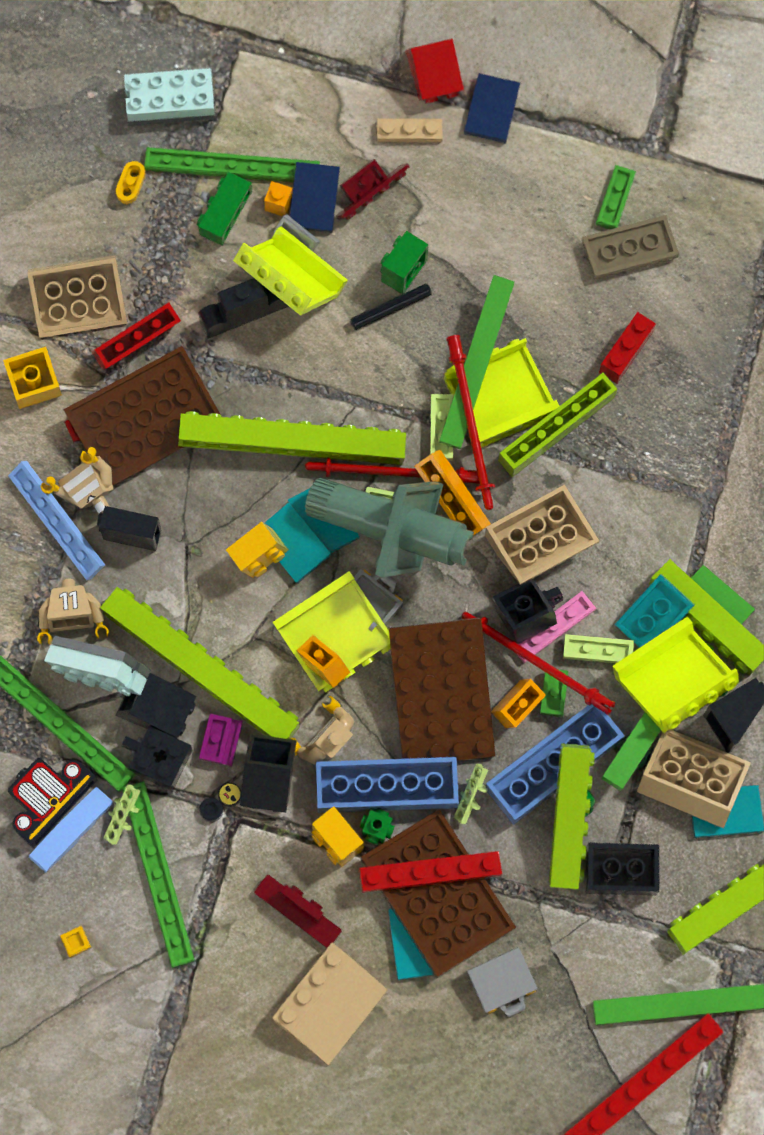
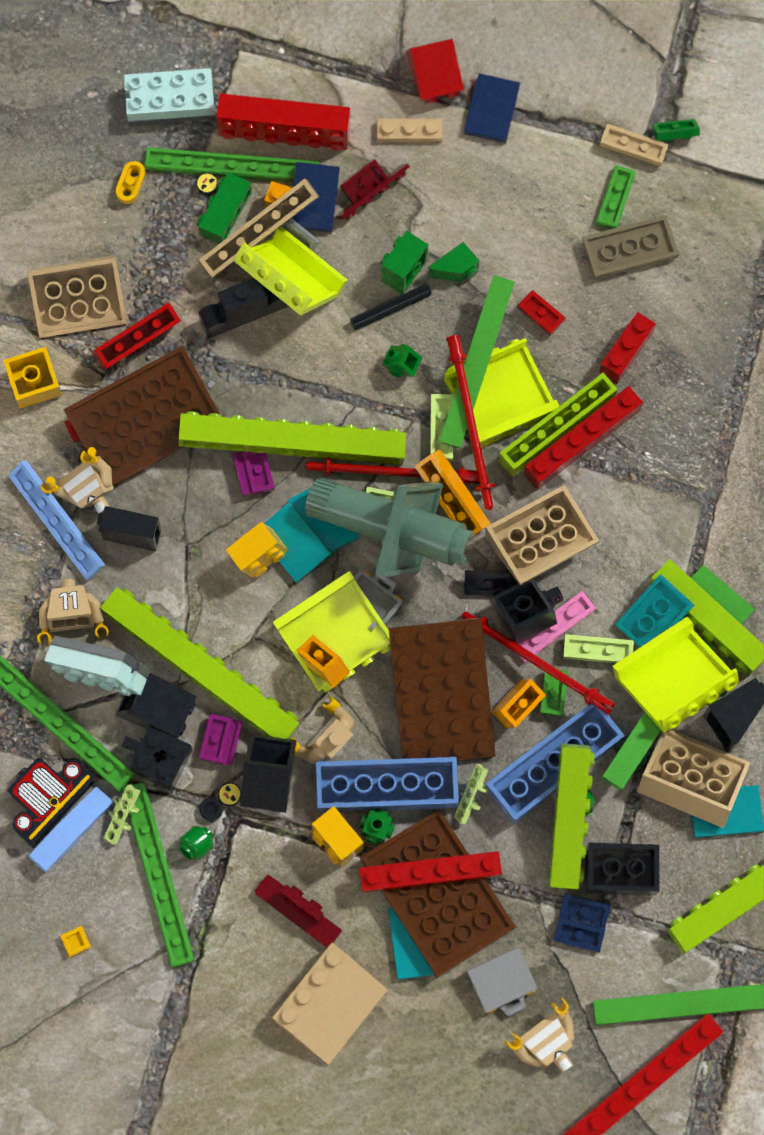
none -> green head [179,826,214,861]
none -> tile [196,173,218,196]
none -> tan brick [199,179,320,278]
none -> red brick [216,93,351,151]
none -> magenta plate [232,451,275,497]
none -> green brick [382,344,423,378]
none -> green slope [428,242,480,282]
none -> black hinge [464,570,518,595]
none -> torso [504,997,574,1073]
none -> red plate [517,290,566,336]
none -> red brick [523,386,643,490]
none -> dark blue slope [554,893,611,953]
none -> tan plate [599,124,669,167]
none -> green plate [652,118,700,142]

